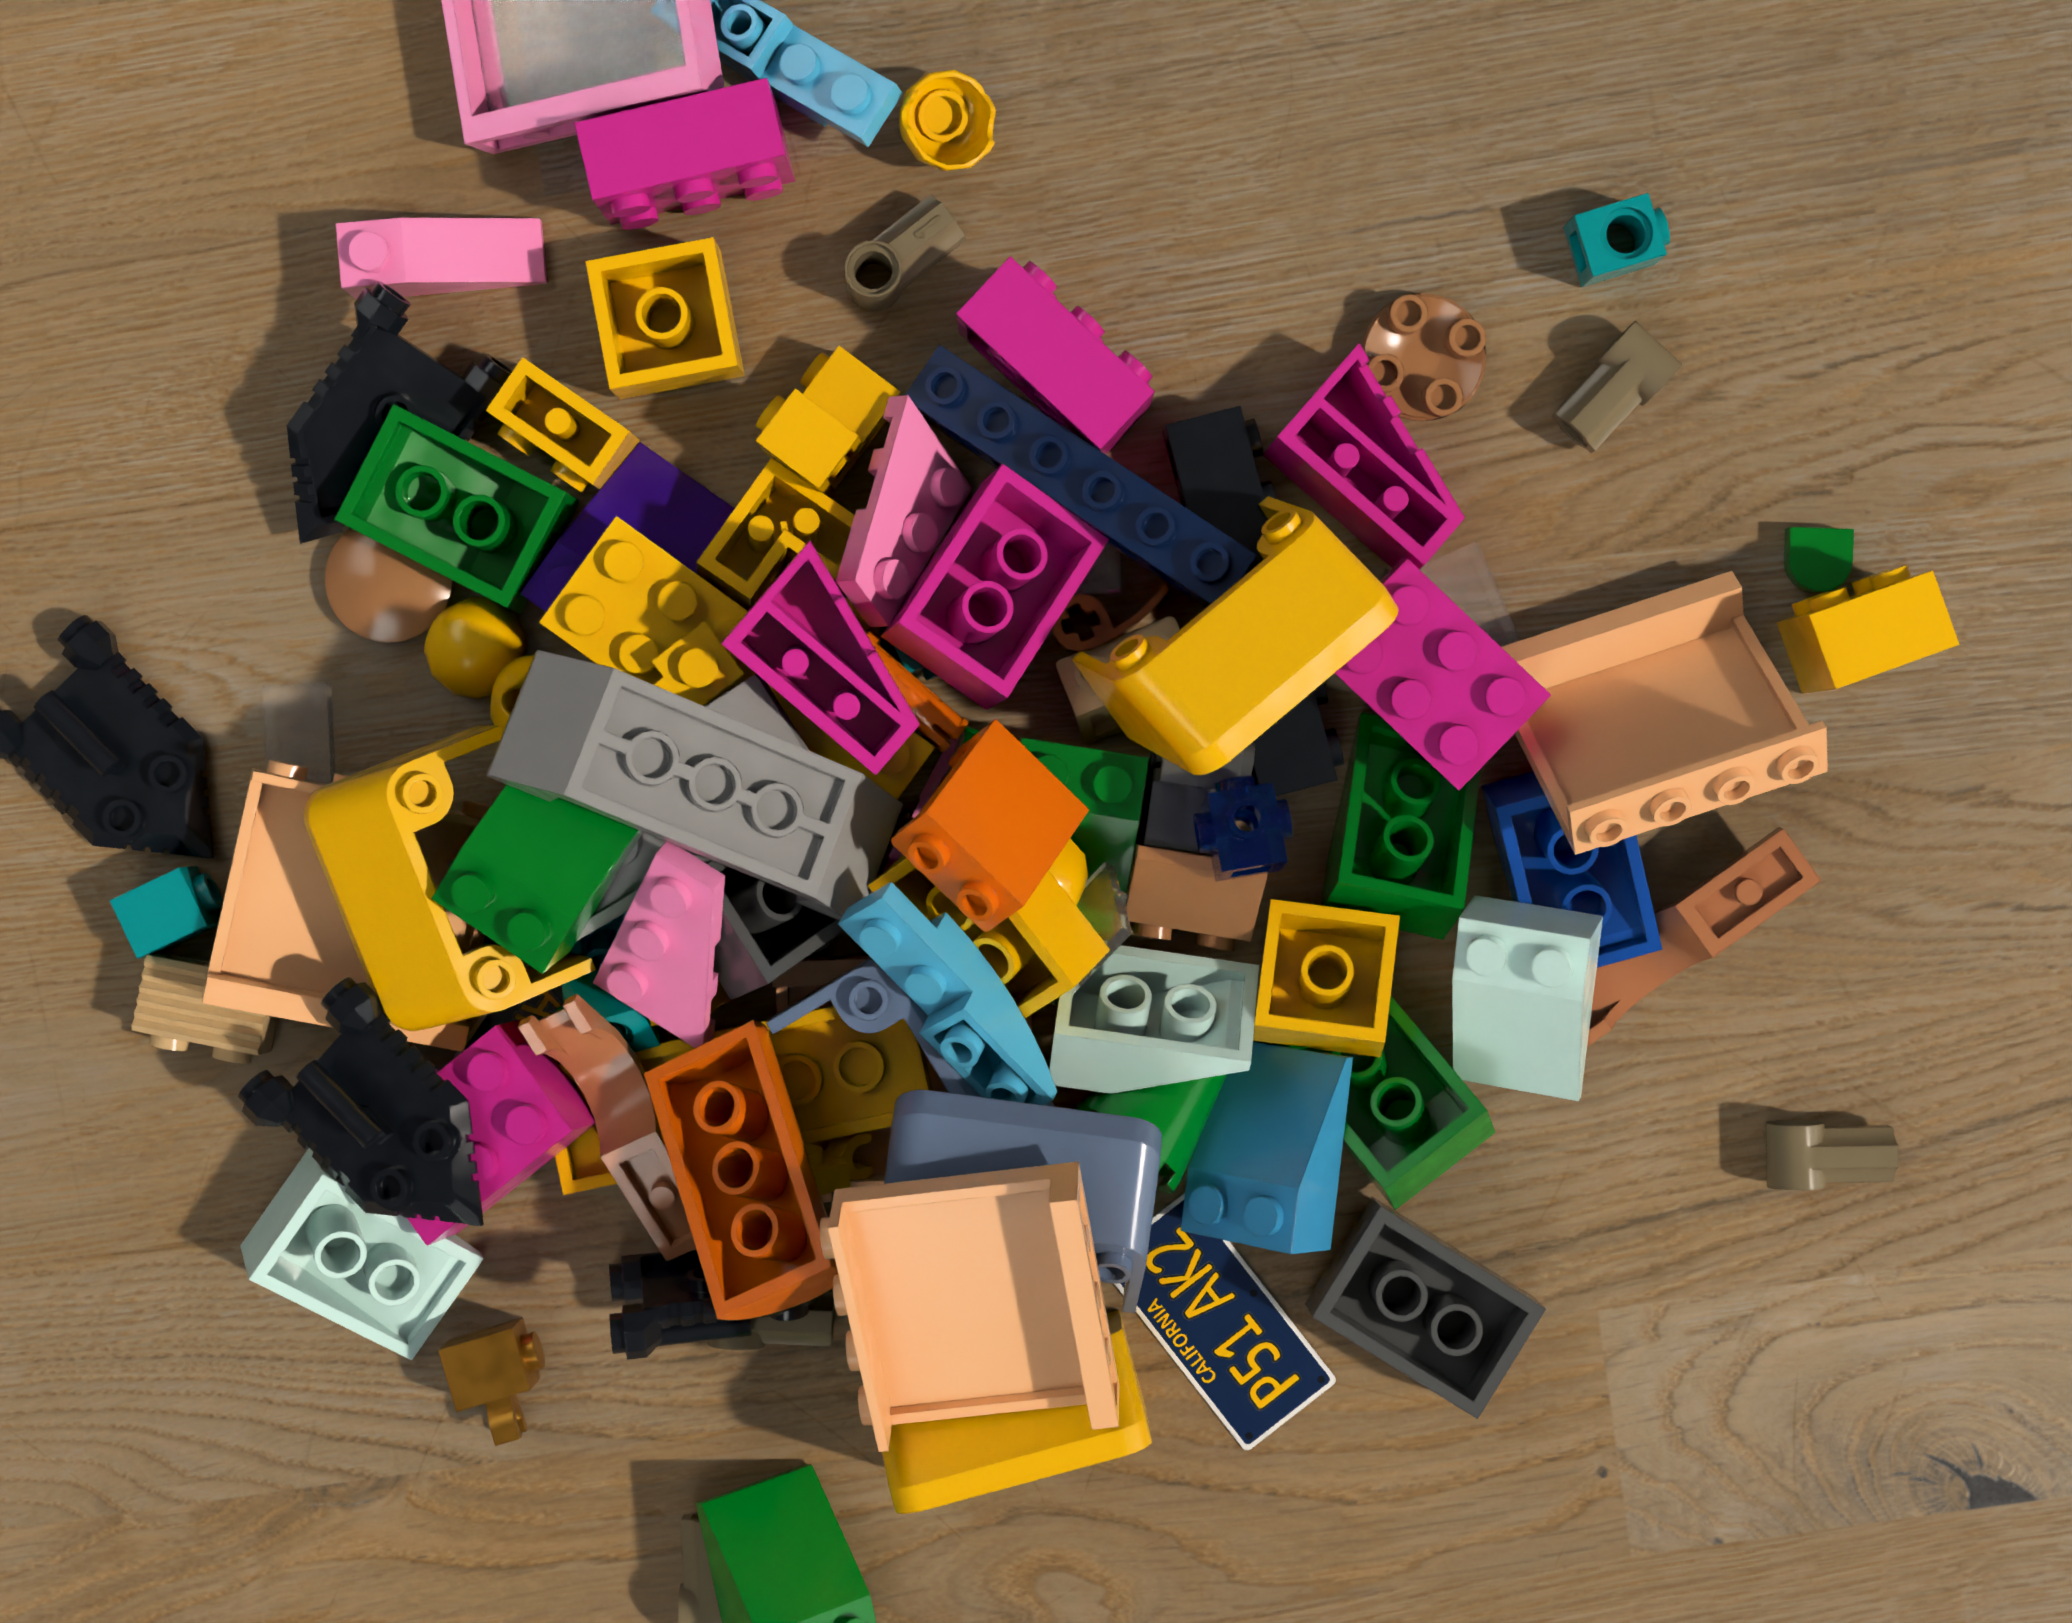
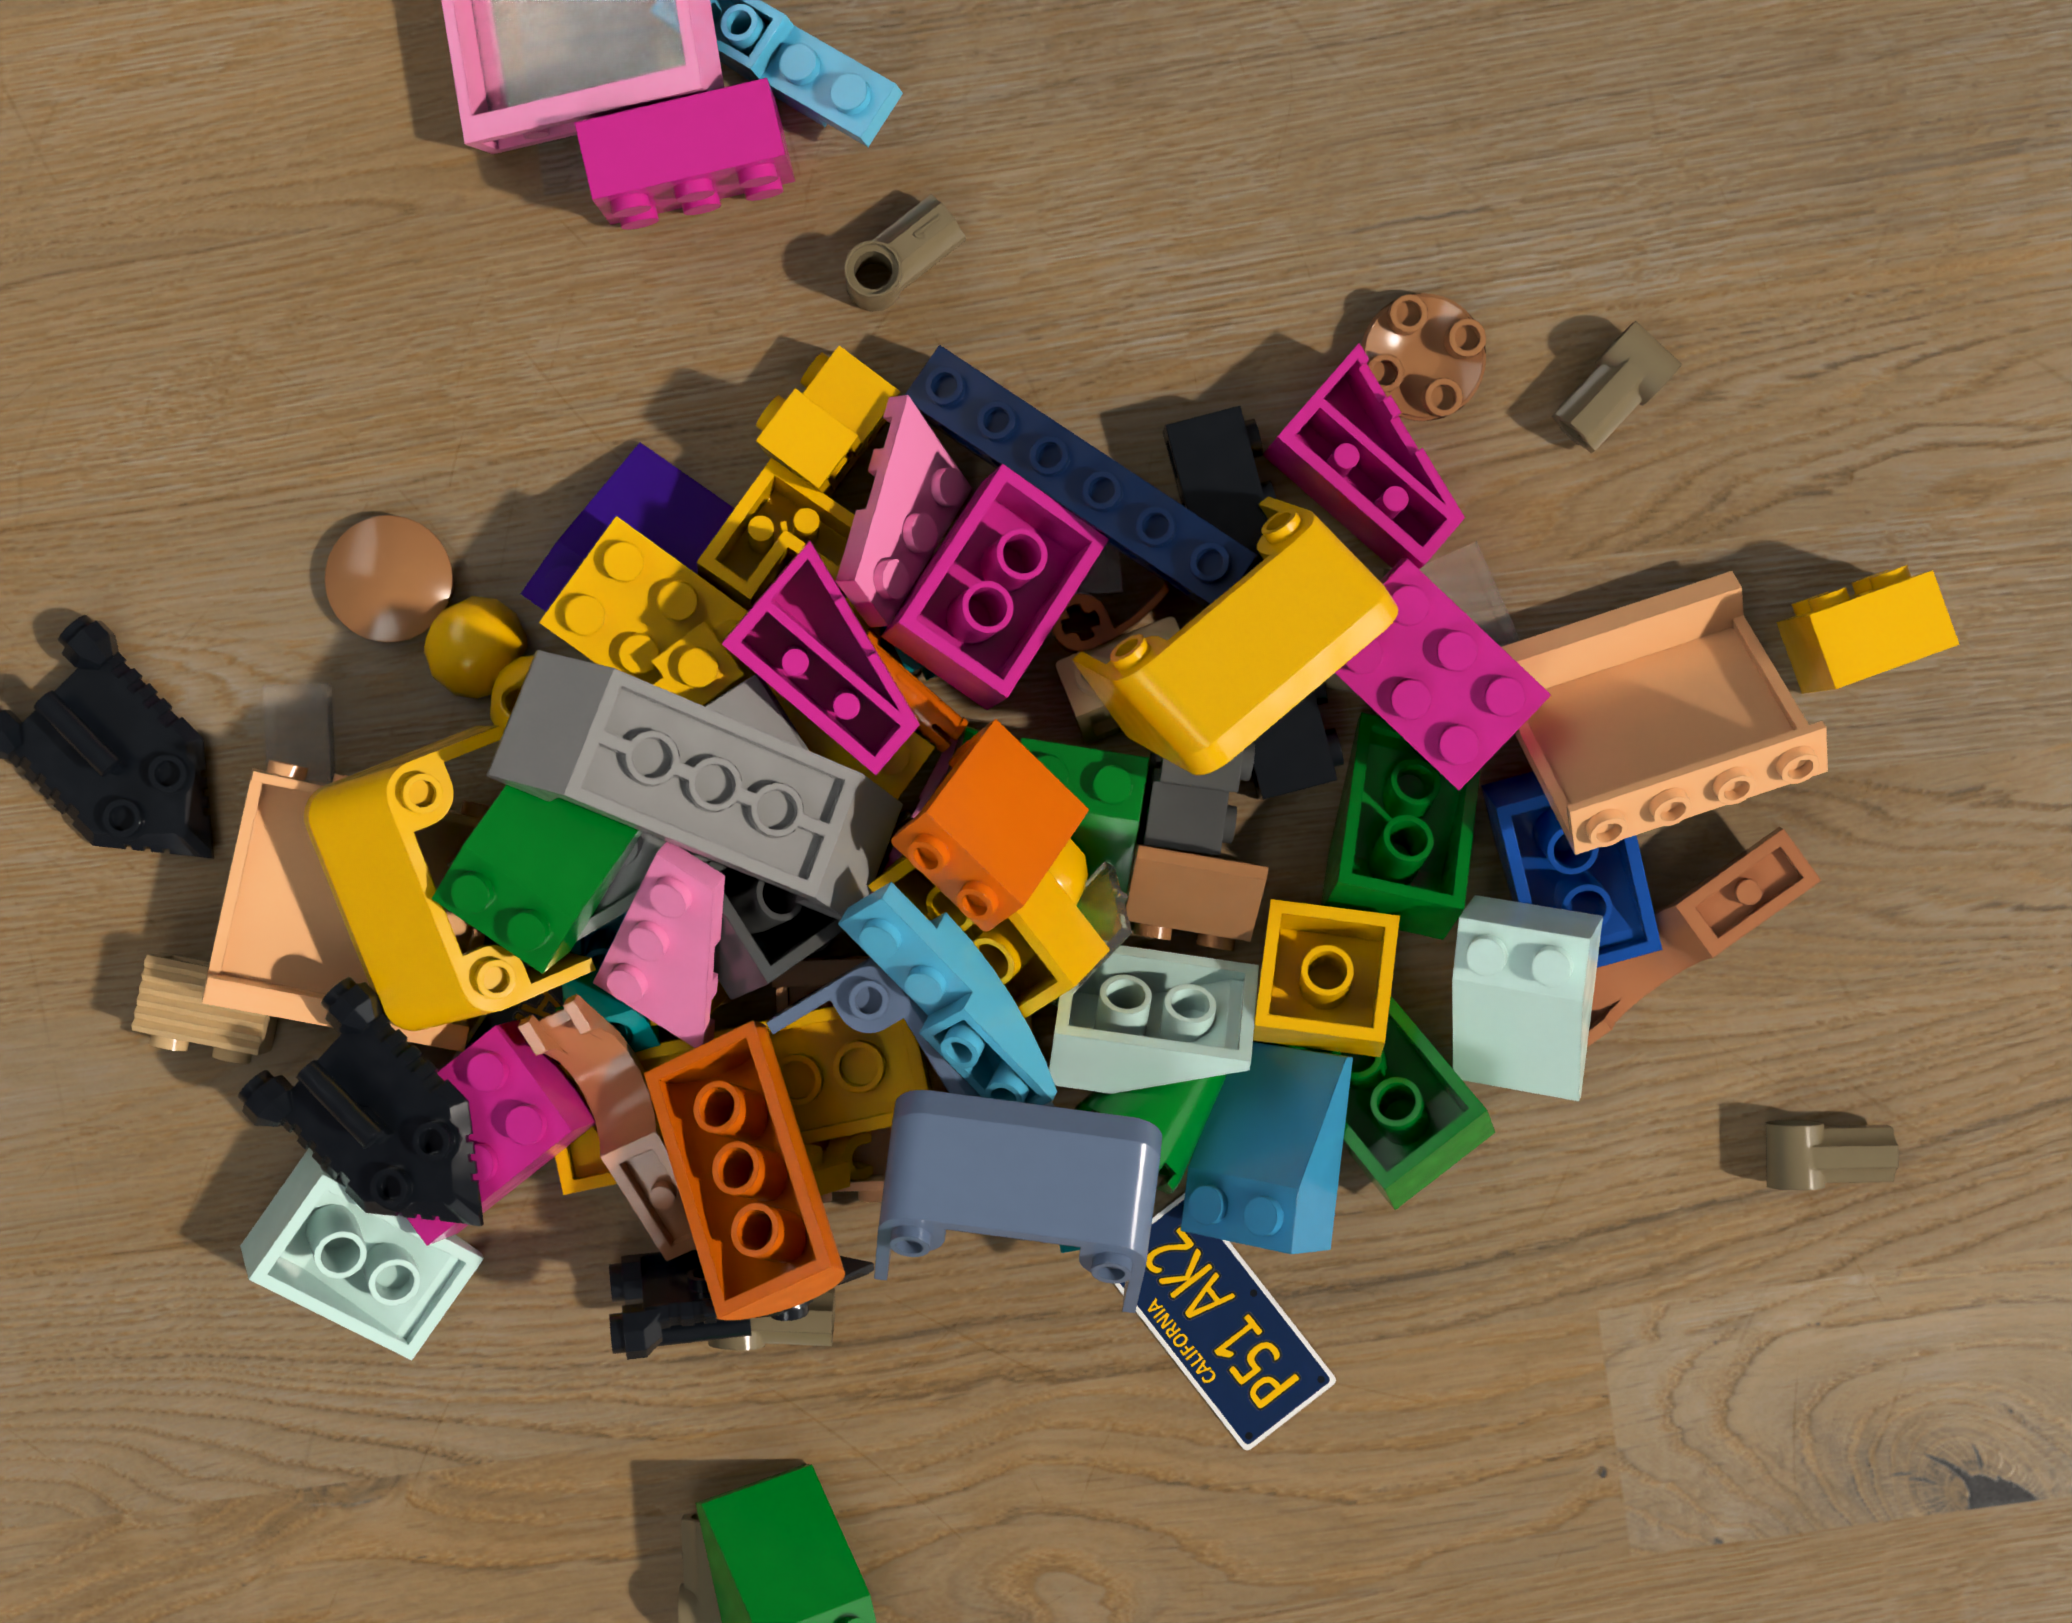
teal brick [109,866,223,959] -> none
black shield [286,281,512,544] -> none
green slope [334,404,580,614] -> none
bright pink slope [335,218,548,299] -> none
pearl gold brick [438,1317,545,1446] -> none
yellow brick [486,357,640,493] -> none
yellow brick [585,237,745,399] -> none
light nougat panel [820,1161,1120,1452] -> none
yellow windscreen [882,1310,1152,1514] -> none
yellow hair [899,69,996,171] -> none
dark pink brick [956,256,1155,454] -> none
clear blue brick [1193,776,1293,882] -> none
dark grey brick [1305,1196,1546,1419] -> none
teal brick [1563,193,1670,288] -> none
green tile [1784,527,1854,593] -> none

